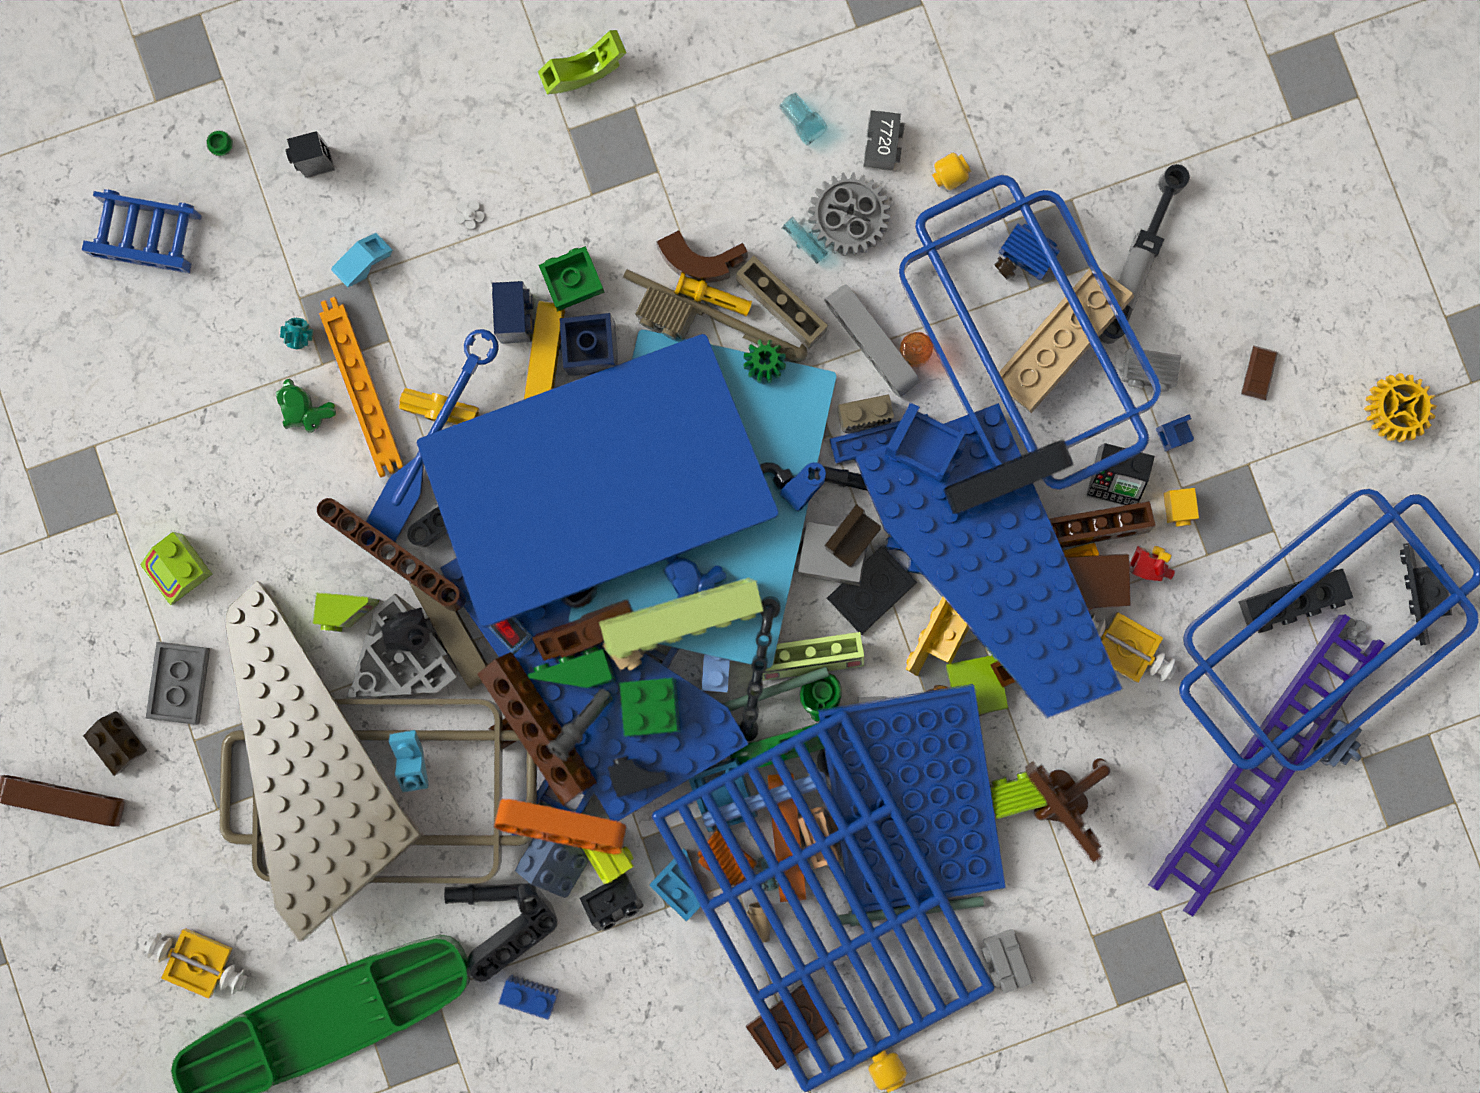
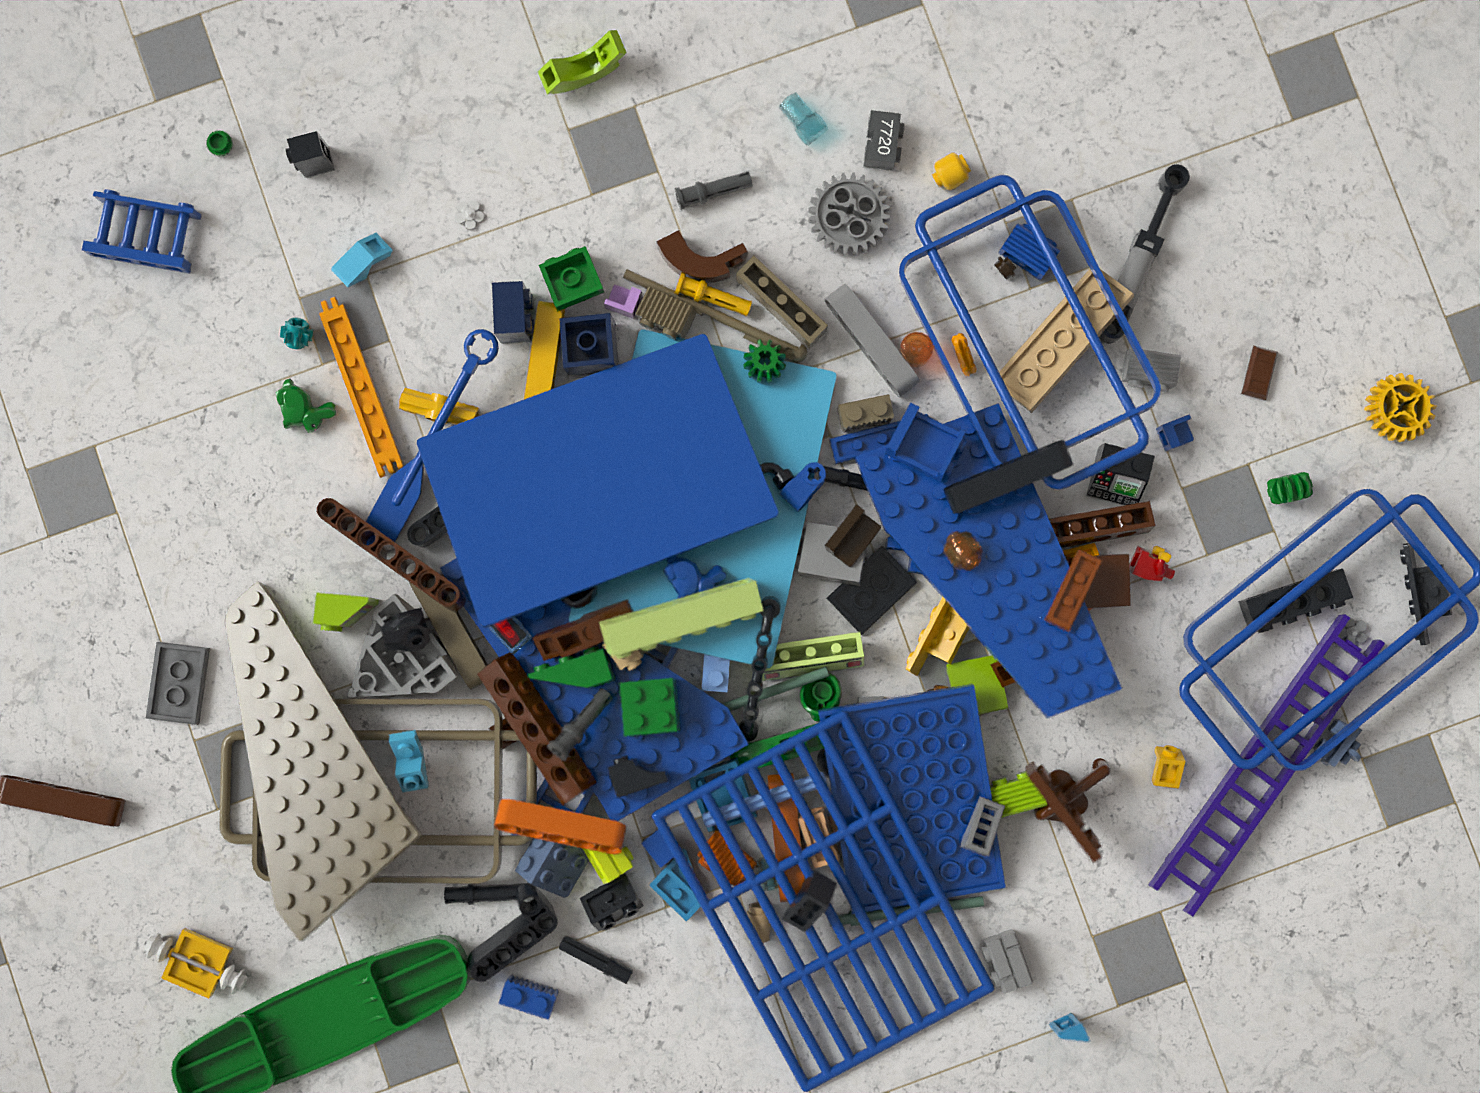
dark brown bracket [83,711,147,776] -> none
lime slope [140,532,213,605] -> none
reddish brown tile [746,984,839,1070] -> none
clear light blue pin [782,217,828,265] -> none
yellow head [868,1050,907,1093] -> none
yellow plate [1091,612,1177,683] -> none
yellow brick [1163,488,1199,527] -> none
none -> black axle [559,936,633,984]
none -> lavender panel [604,285,643,319]
none -> blue panel [641,829,674,868]
none -> dark grey pin [675,171,753,210]
none -> black arch [783,870,837,932]
none -> clear orange head [943,531,983,571]
none -> light orange axle [951,333,977,376]
none -> light grey slope [960,797,1005,856]
none -> dark orange tile [1044,549,1102,632]
none -> dark azure slope [1049,1013,1090,1042]
none -> yellow bracket [1152,745,1186,788]
none -> green gear [1267,472,1313,504]

